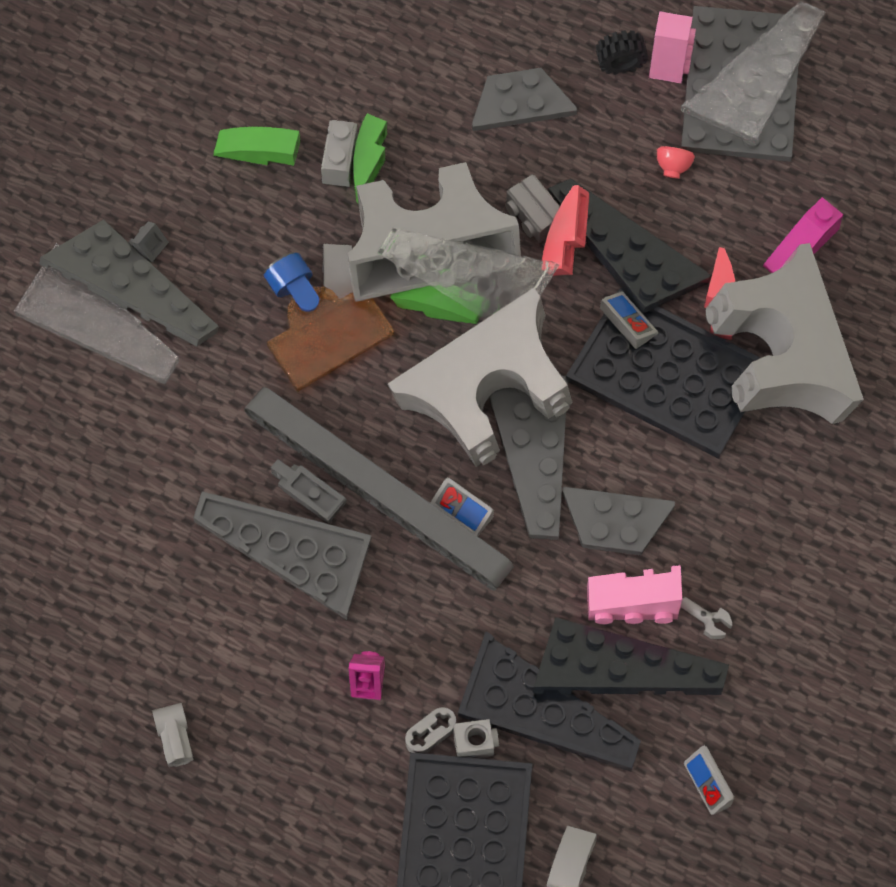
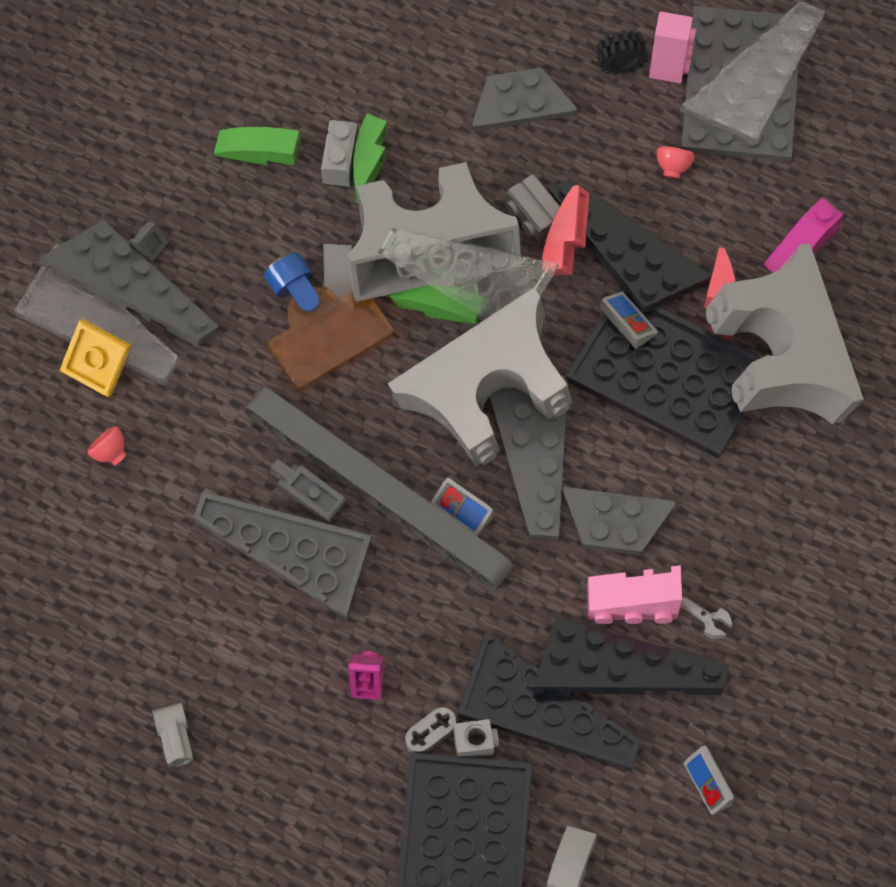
none -> yellow plate [60,319,132,397]
none -> coral brick [88,427,127,466]

